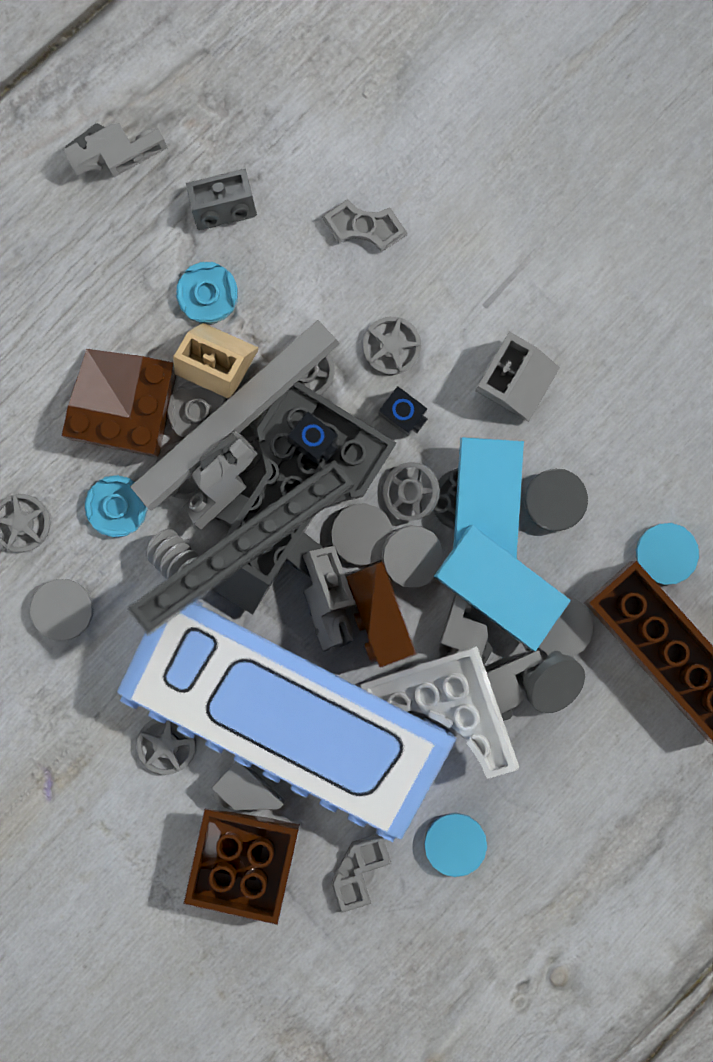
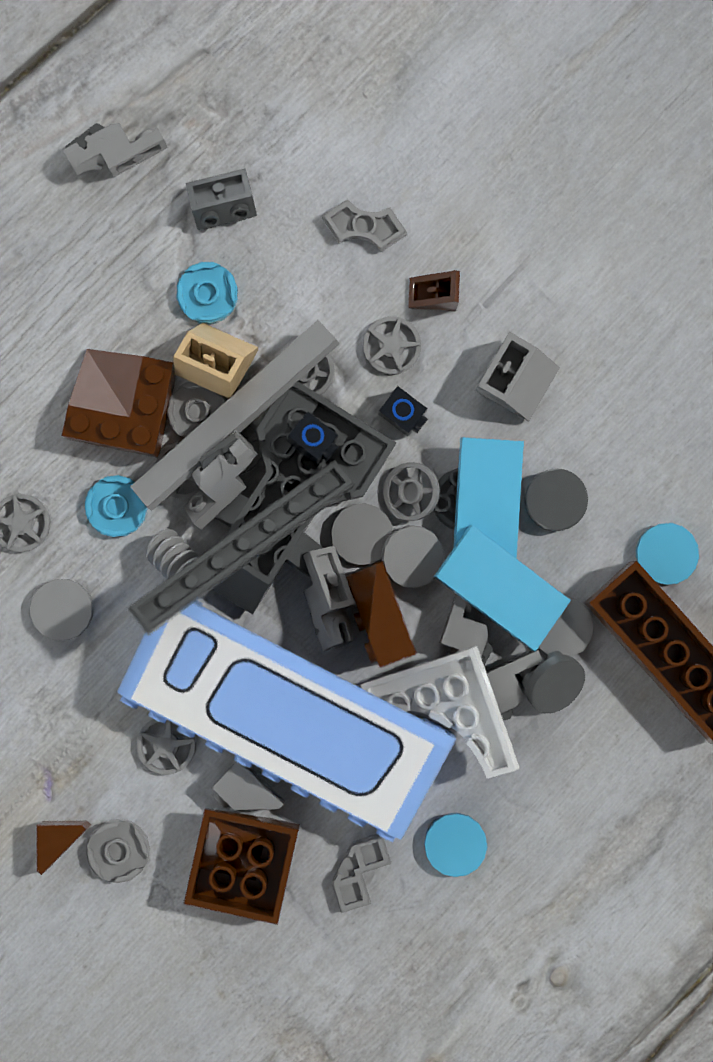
none -> reddish brown slope [37,820,91,875]
none -> light grey tile [86,819,150,883]
none -> reddish brown slope [408,270,460,311]

